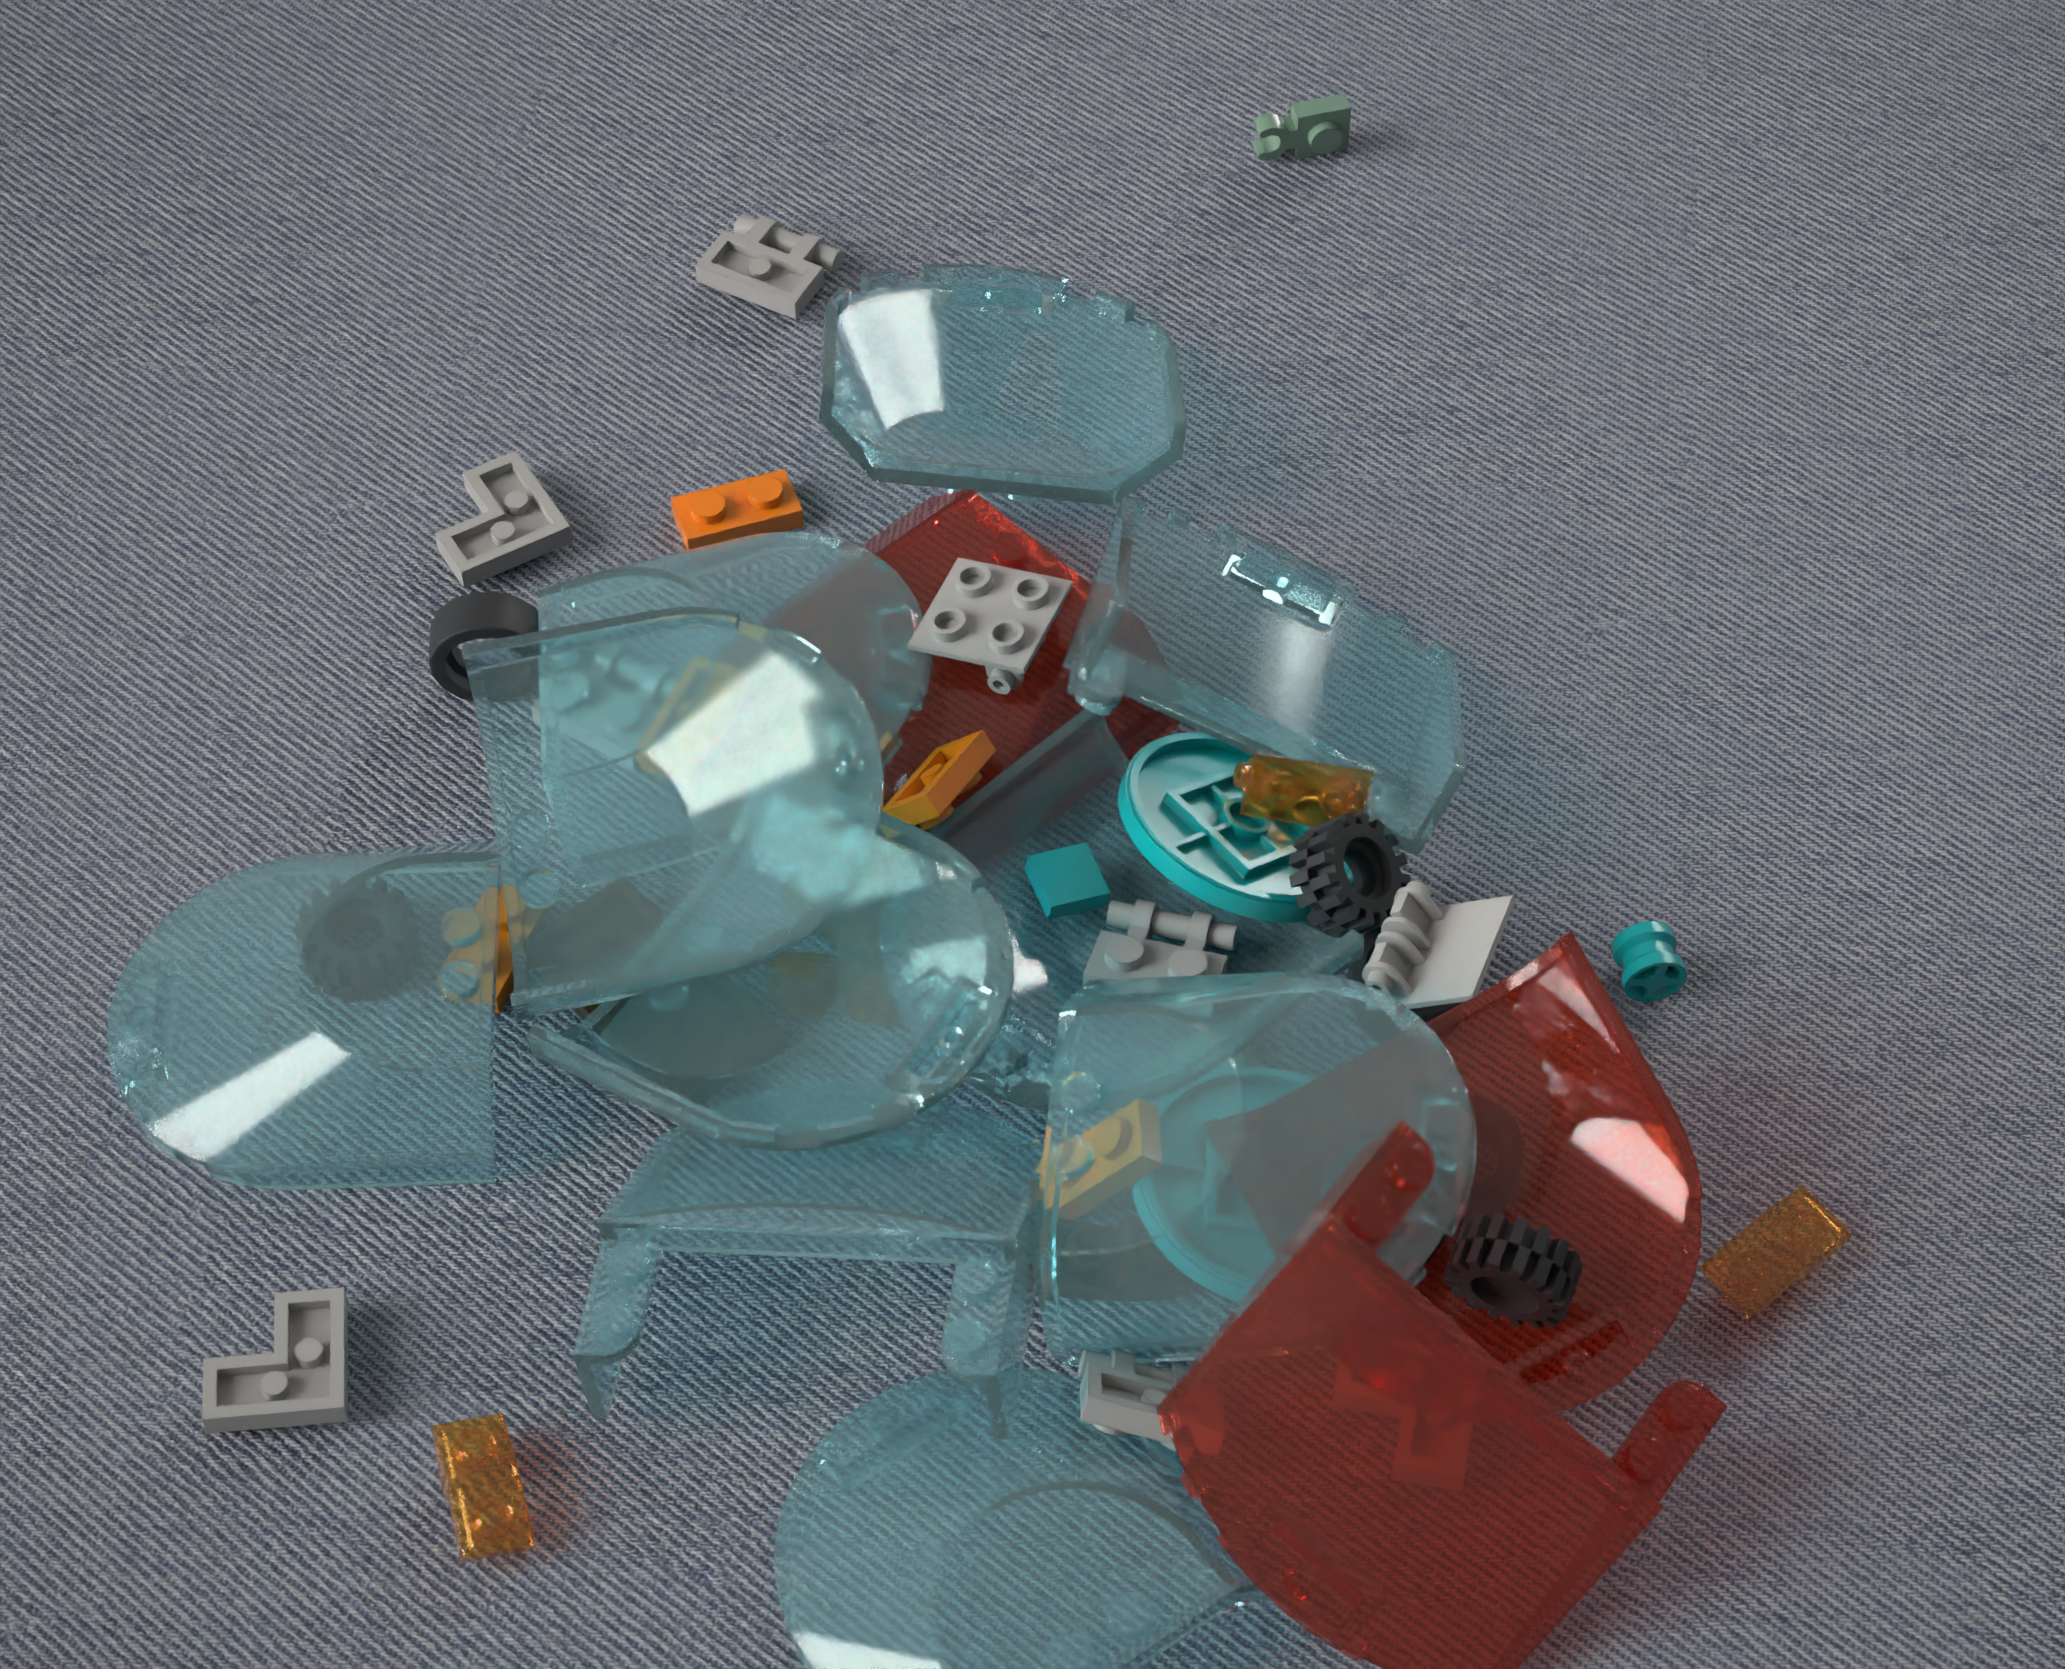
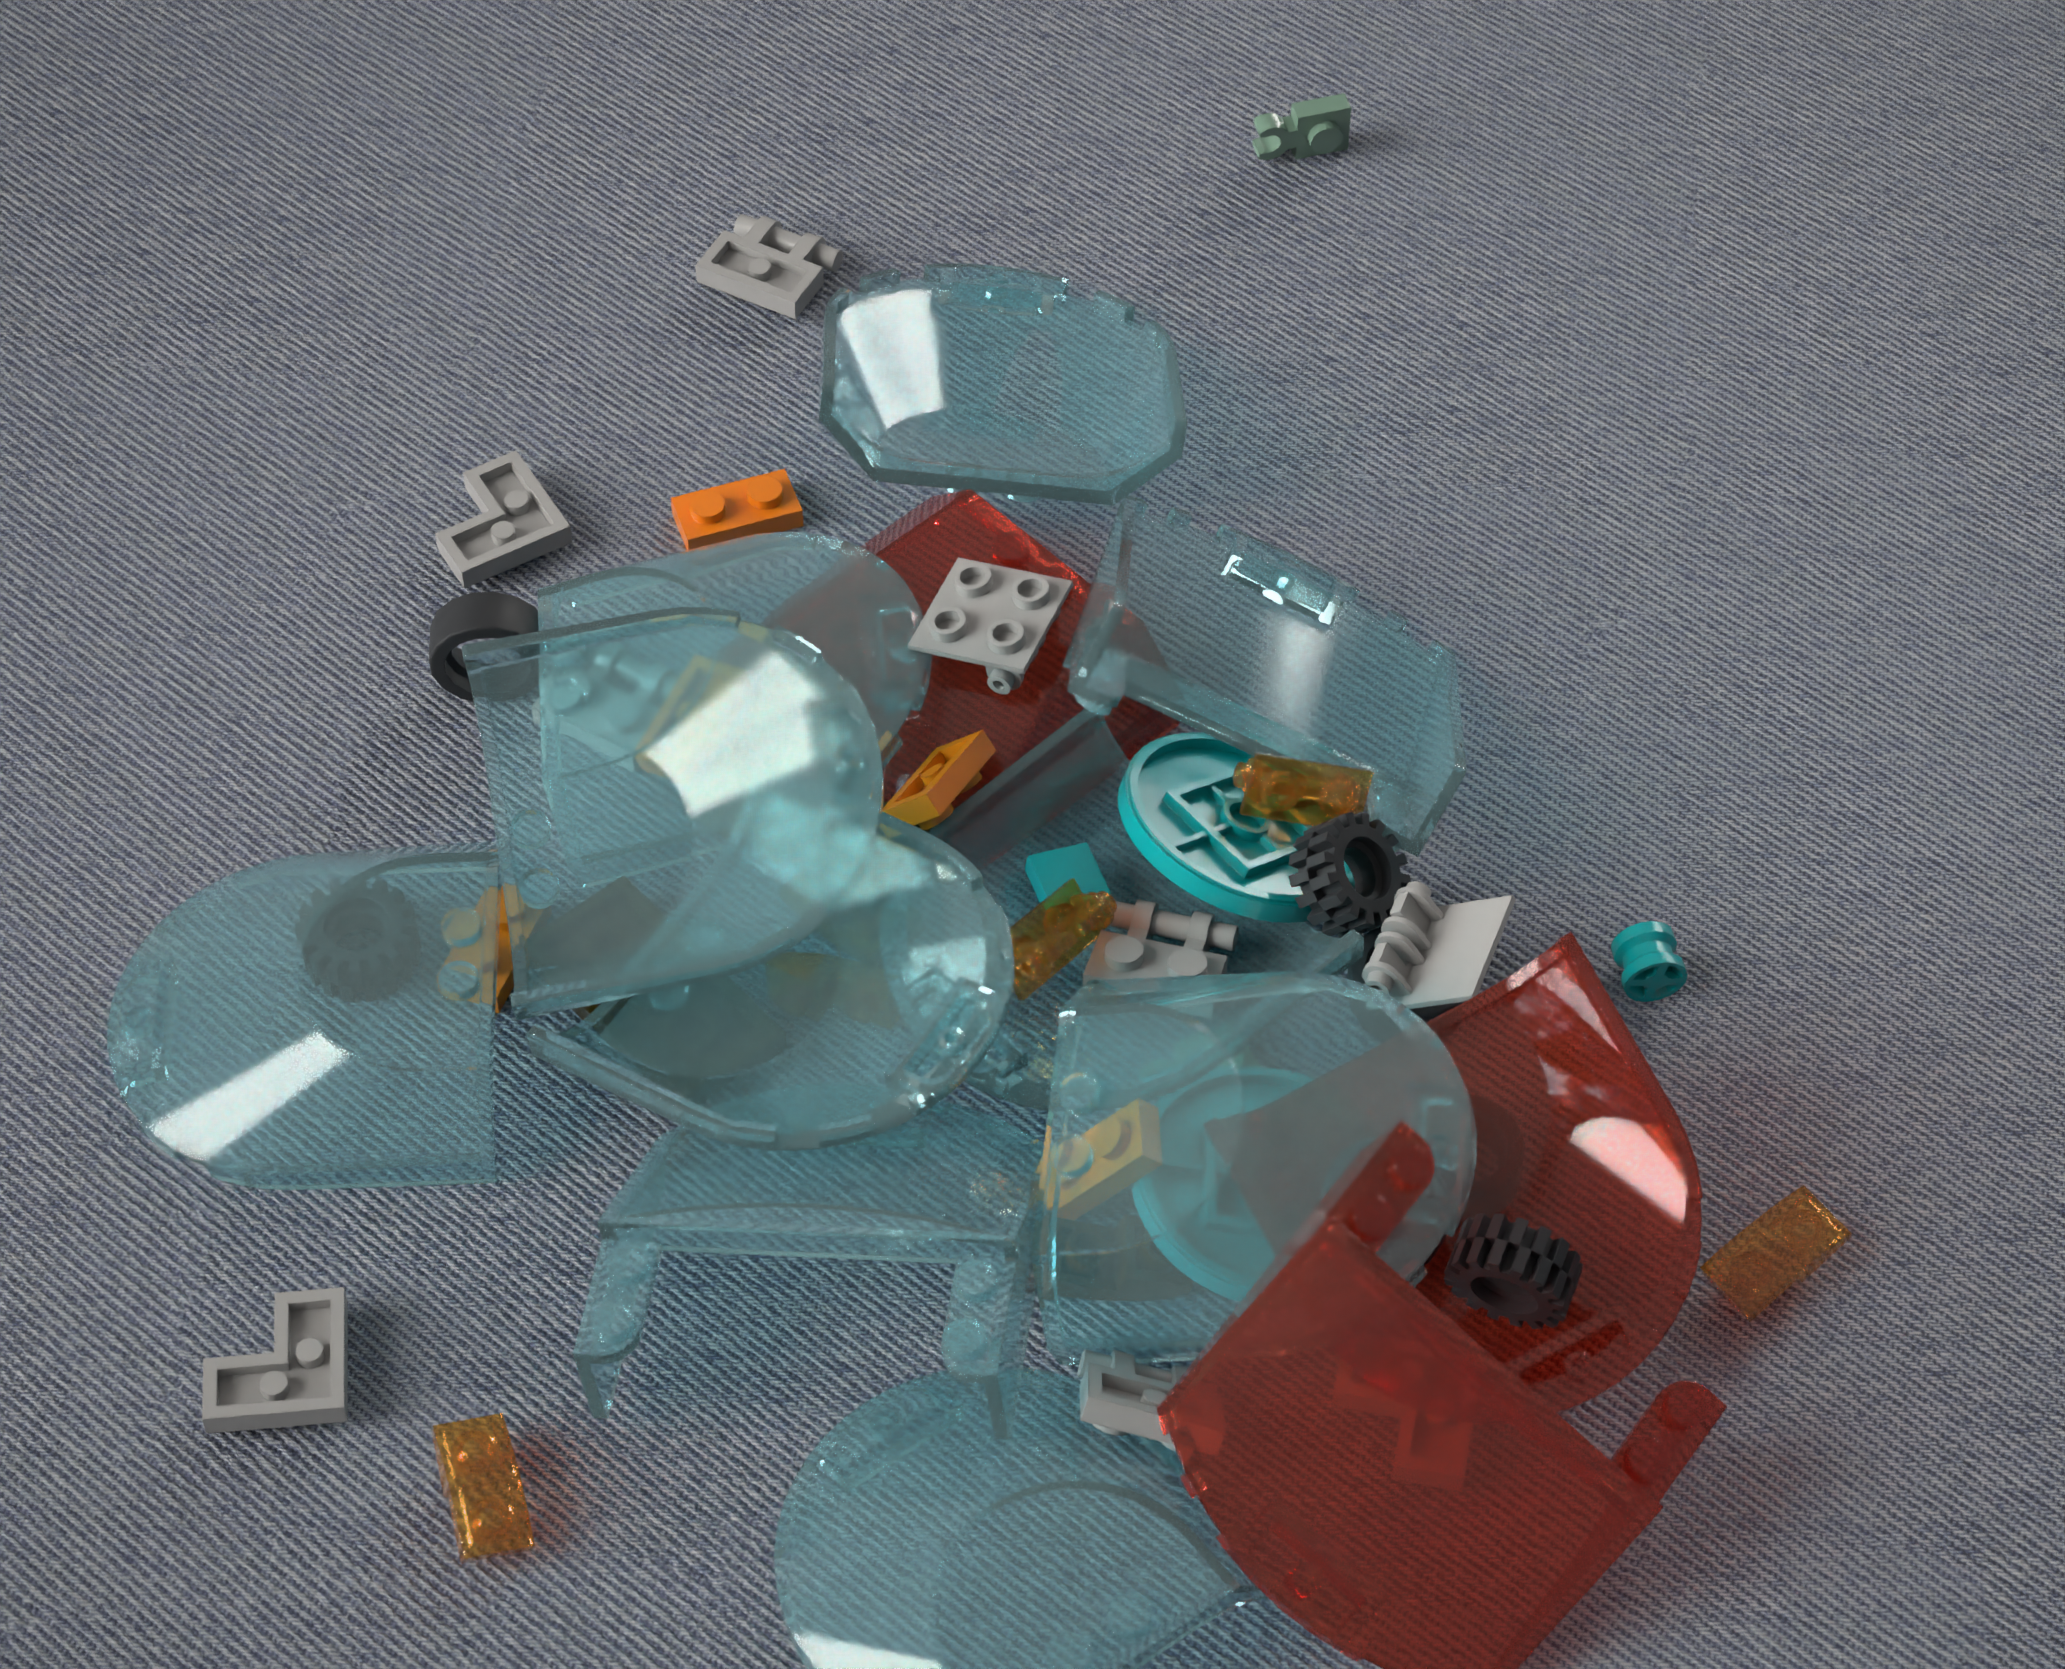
none -> clear orange hinge [990,878,1117,1001]

